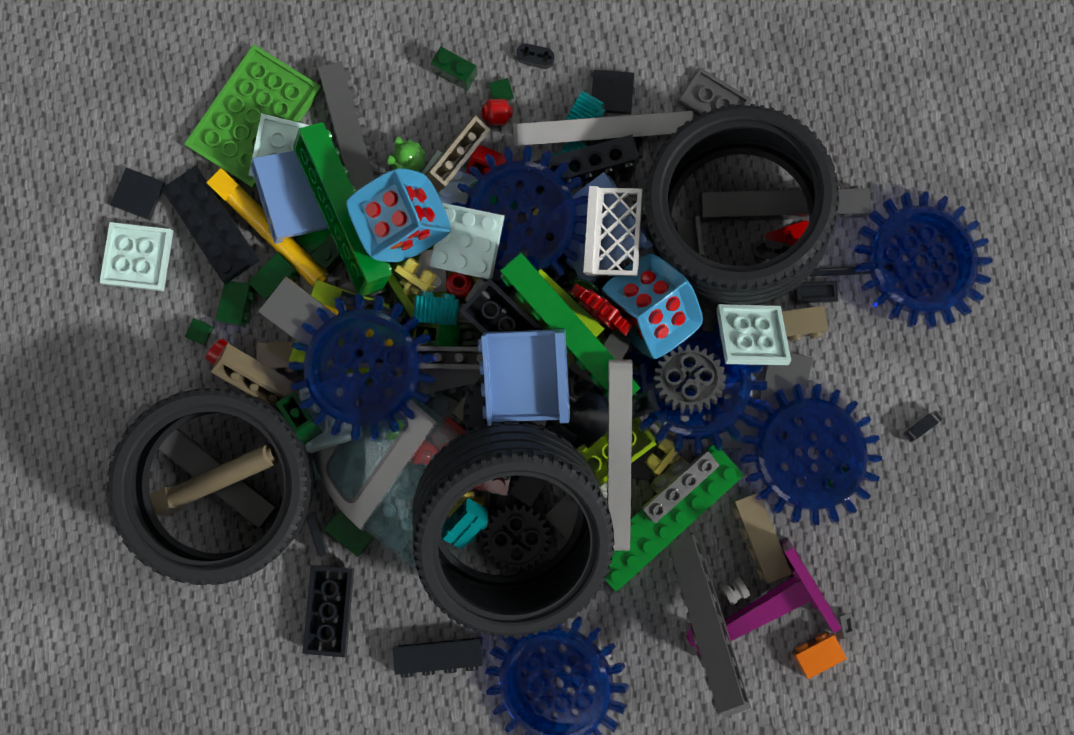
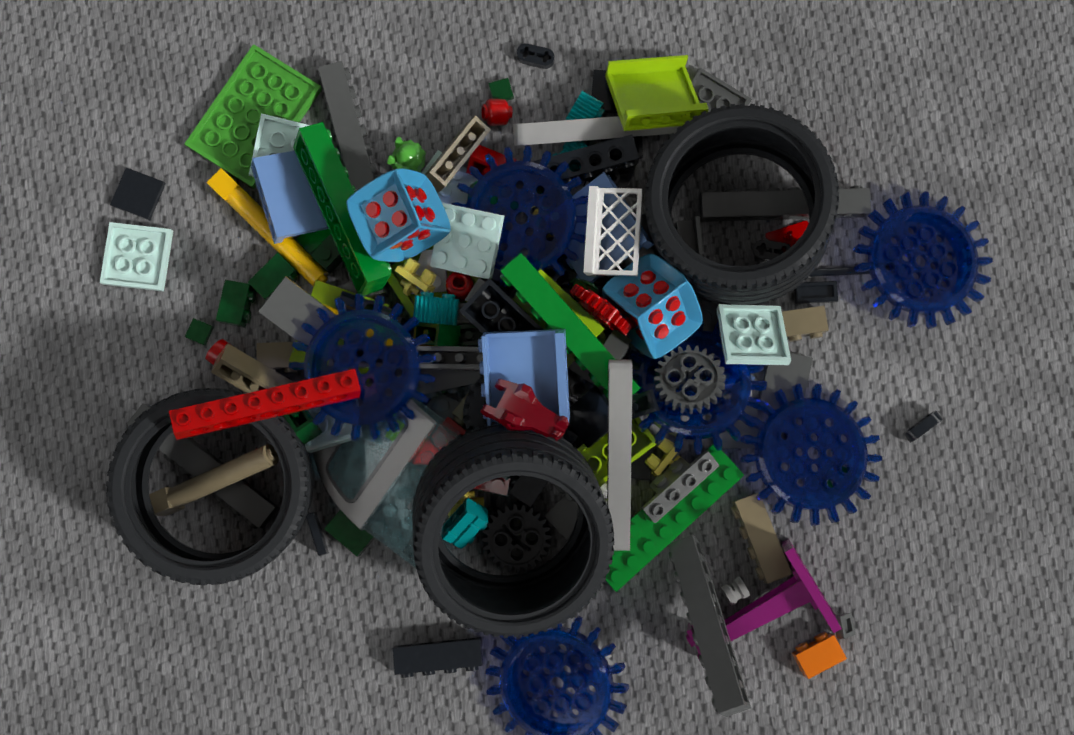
black plate [161,165,260,285] -> none
black brick [302,565,355,658] -> none
dark green brick [430,46,478,91] -> none
none -> red brick [169,369,361,440]
none -> dark red animal [481,379,569,441]
none -> lime panel [605,55,709,131]

